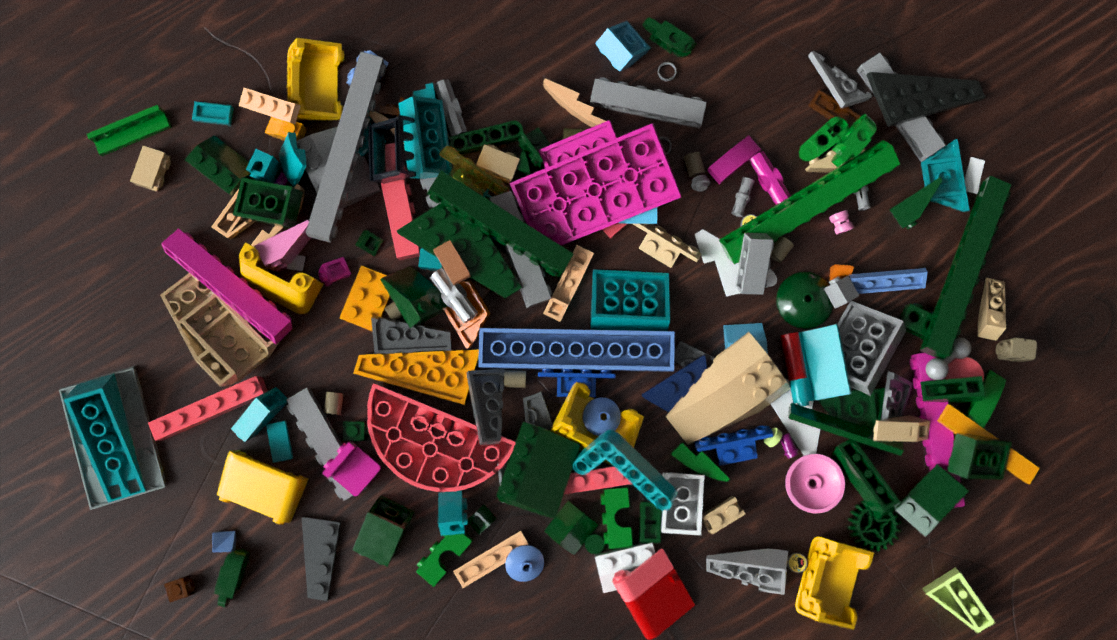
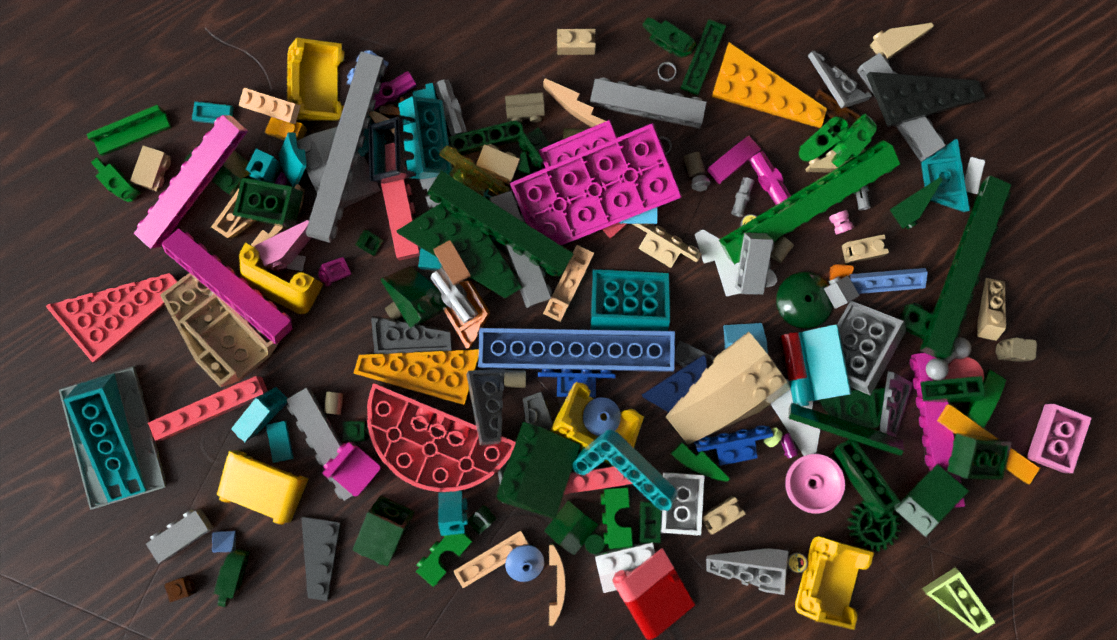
light orange plate [340,266,391,331] -> none
medium azure slope [595,21,651,72] -> none
tan slope [873,415,930,442] -> none
none -> coral wing [46,273,178,363]
none -> green piece [91,157,140,202]
none -> brick [134,115,248,249]
none -> light grey brick [146,509,214,564]
none -> dark pink piece [374,71,417,111]
none -> dark tan brick [505,92,545,123]
none -> light nougat slope [549,543,565,626]
none -> tan brick [557,29,595,55]
none -> dark green plate [680,19,726,96]
none -> light orange wing [712,43,827,128]
none -> tan brick [842,235,889,264]
none -> tan slope [870,23,934,60]
none -> bright pink brick [1026,404,1091,473]

